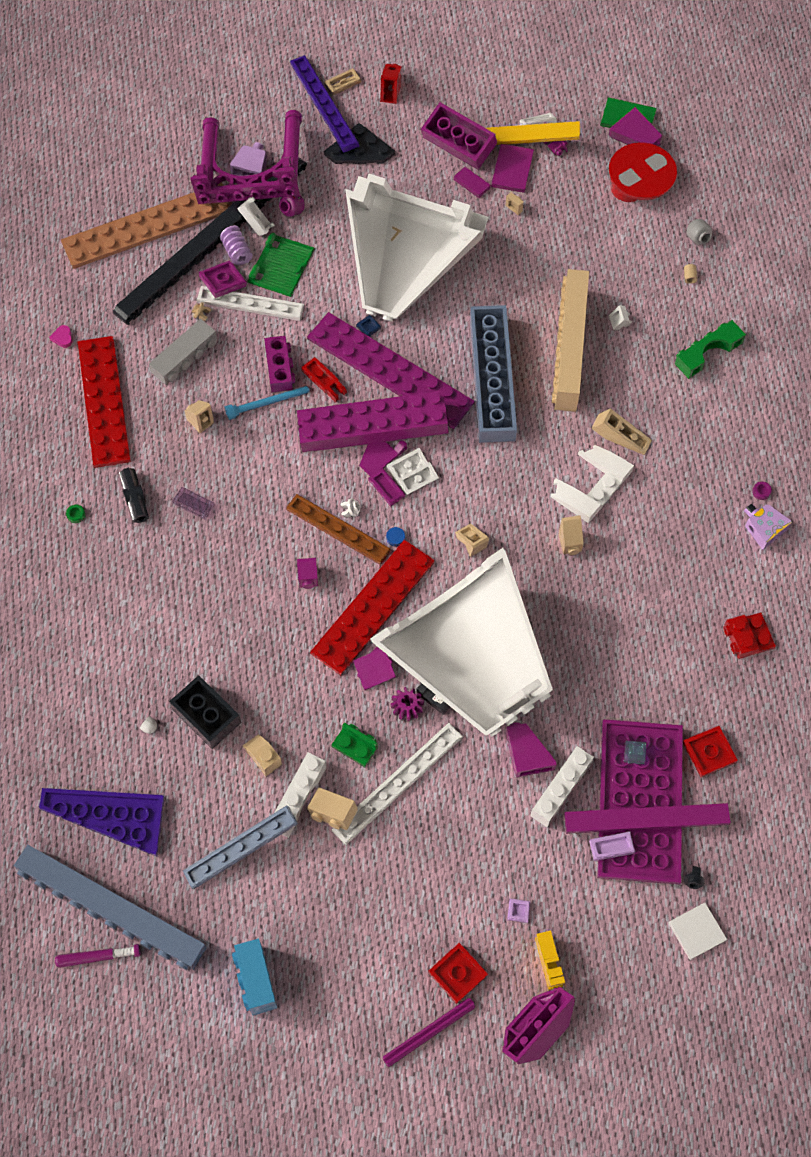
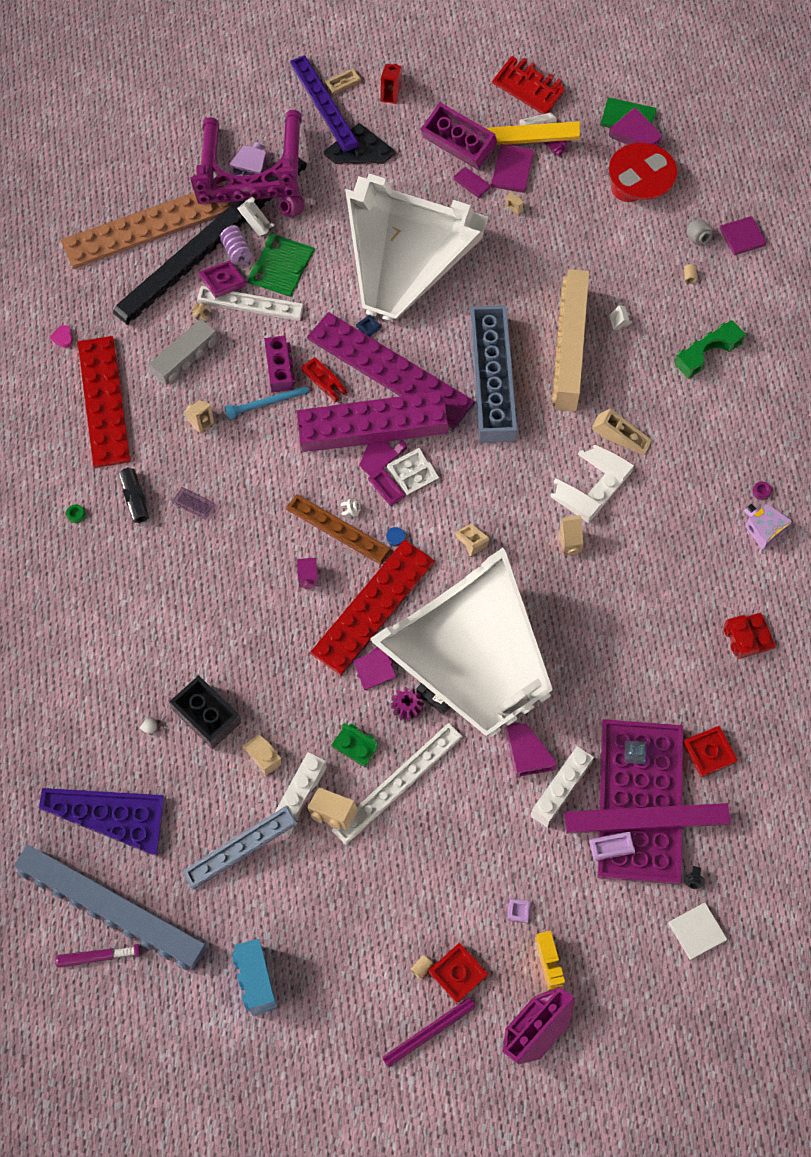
none -> tan hinge [410,955,434,980]
none -> red hinge [492,56,565,114]
none -> magenta tile [720,216,767,255]

